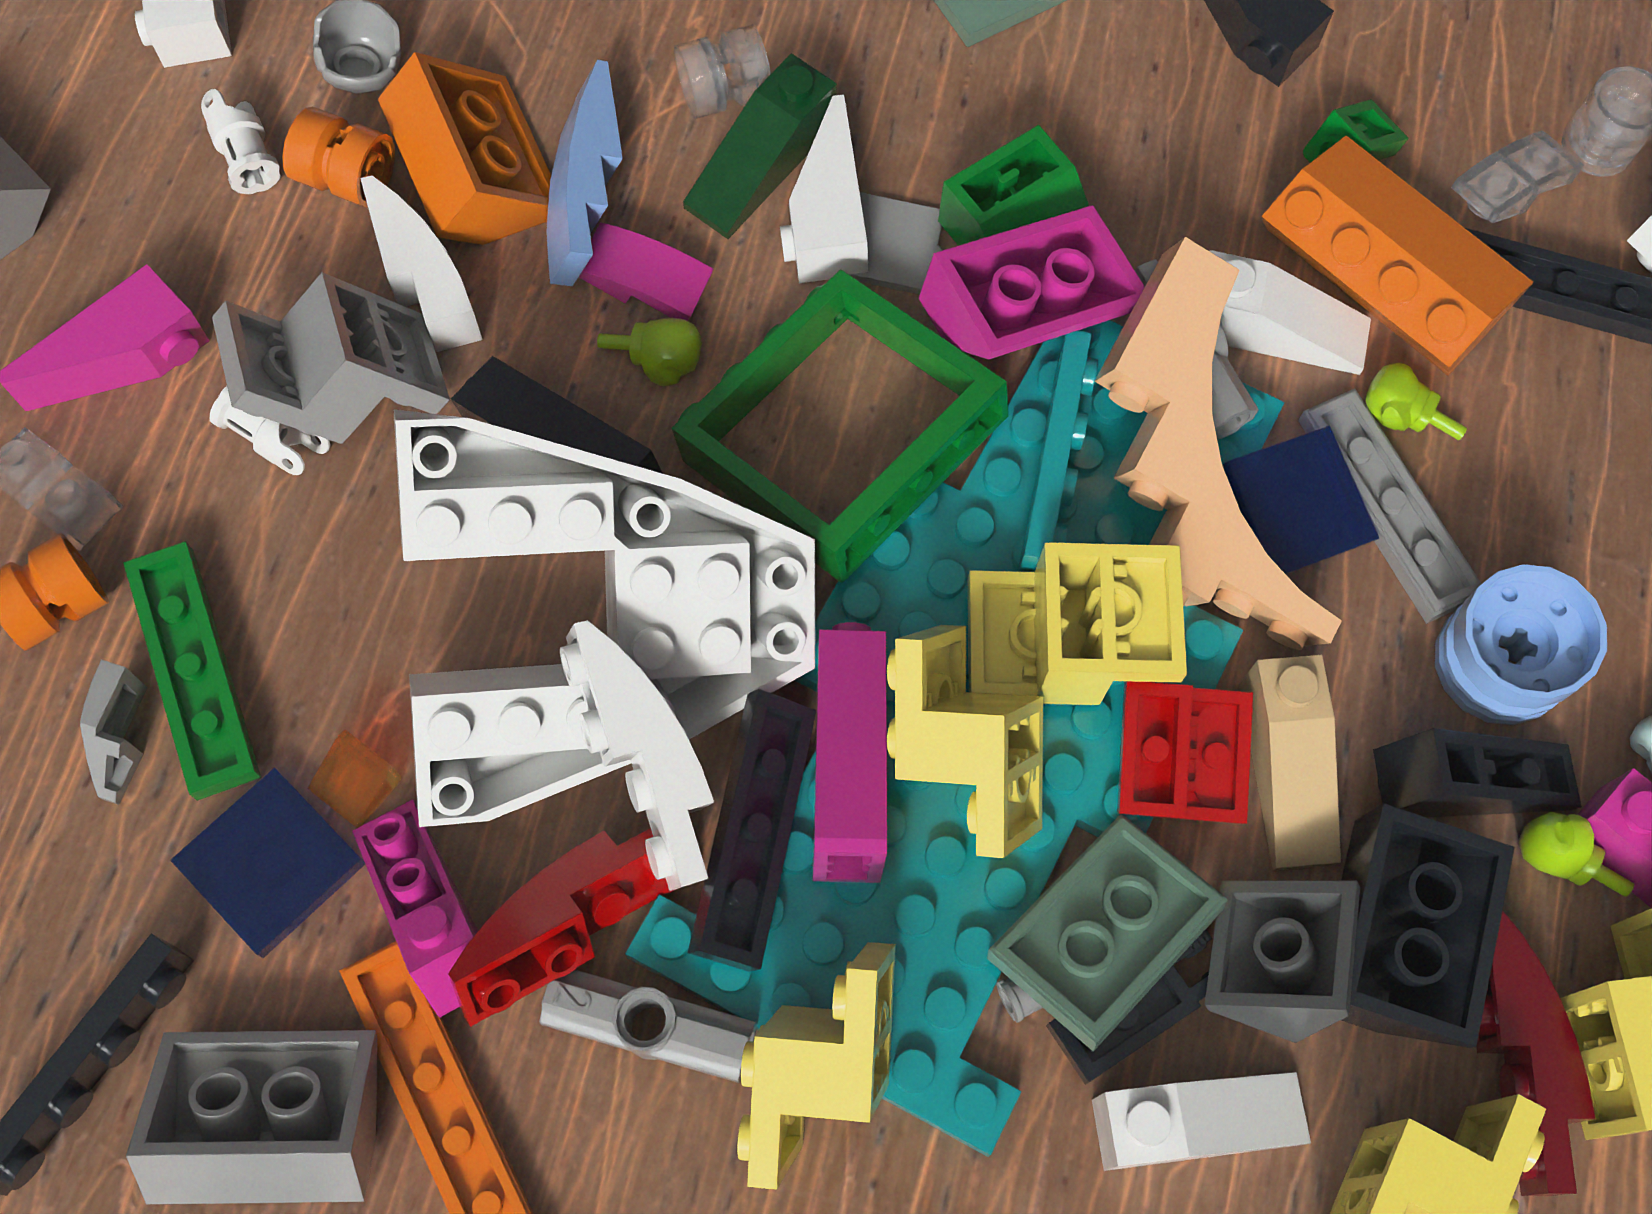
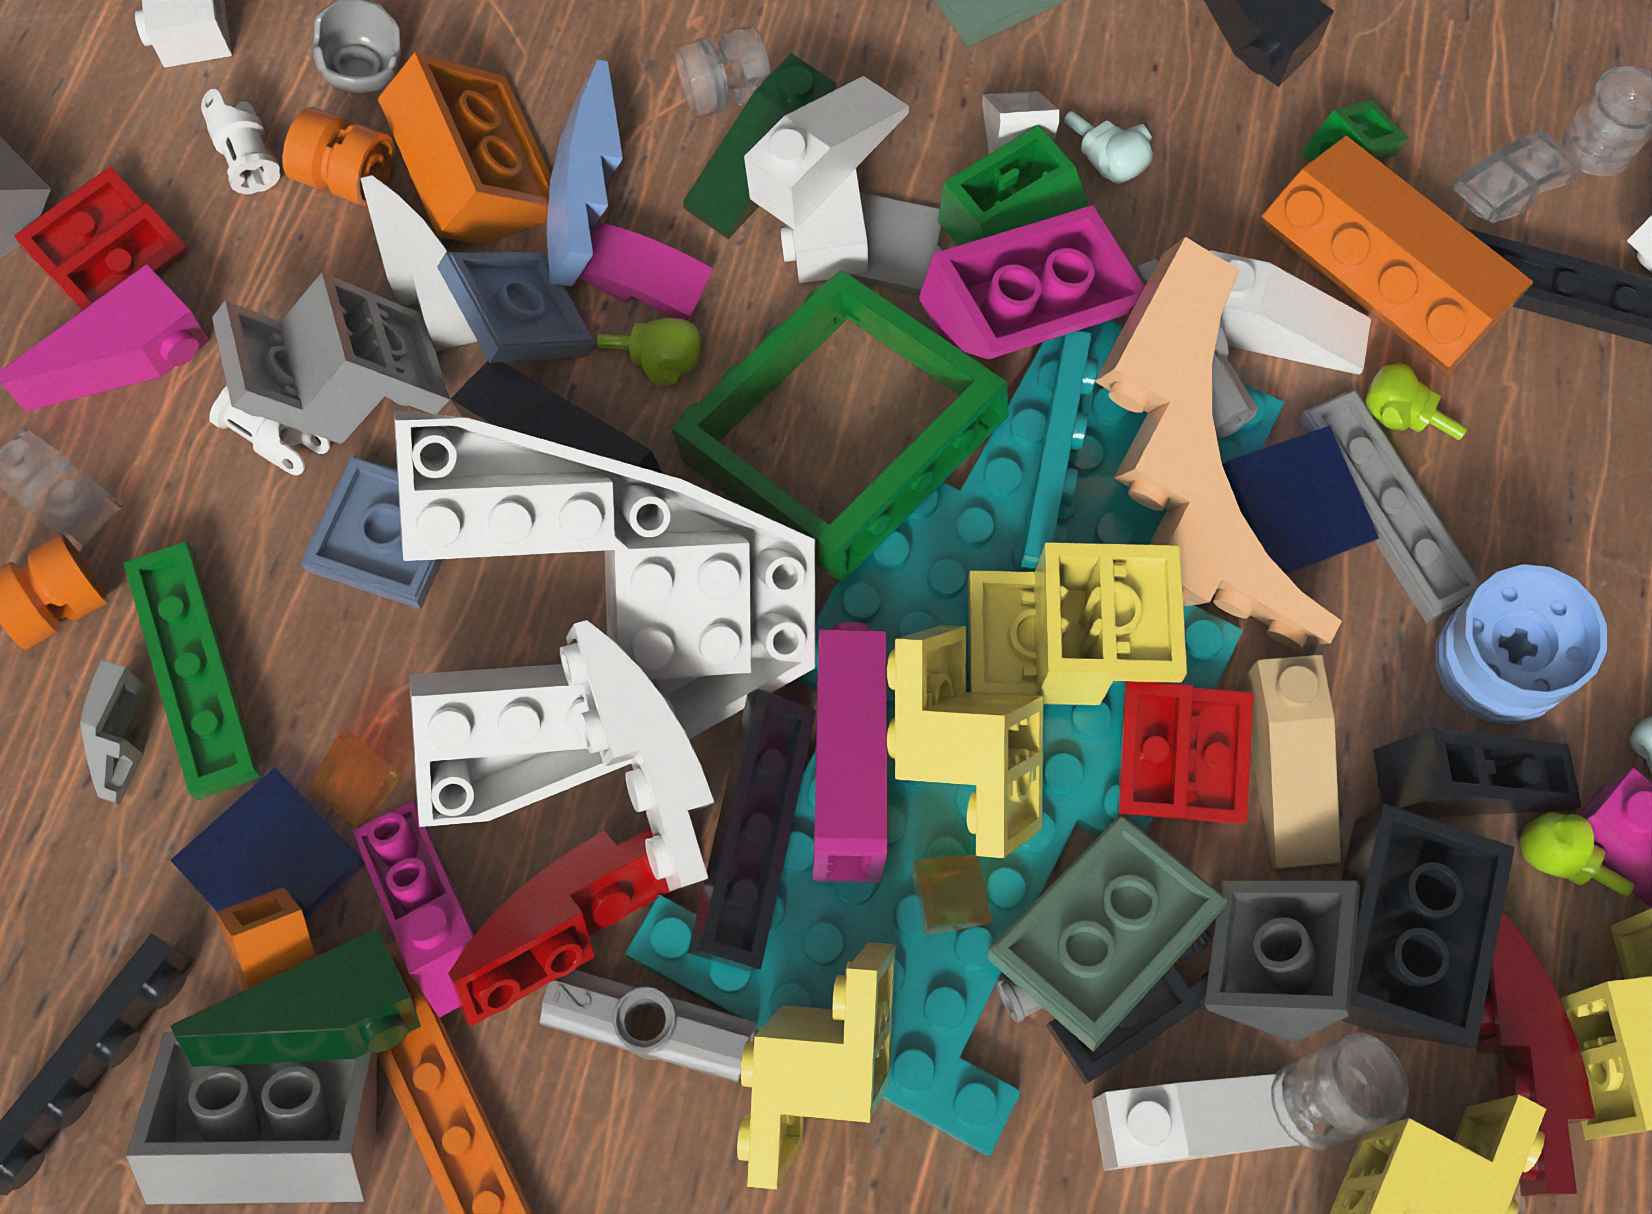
none -> red slope [14,166,188,311]
none -> dark green slope [170,928,421,1067]
none -> orange brick [216,887,316,991]
none -> sand blue tile [300,455,444,610]
none -> sand blue tile [437,252,596,363]
none -> white slope [744,76,909,230]
none -> clear orange slope [911,855,992,936]
none -> white slope [982,91,1059,154]
none -> light aqua piece [1064,111,1153,184]
none -> clear wheel [1271,1032,1409,1151]

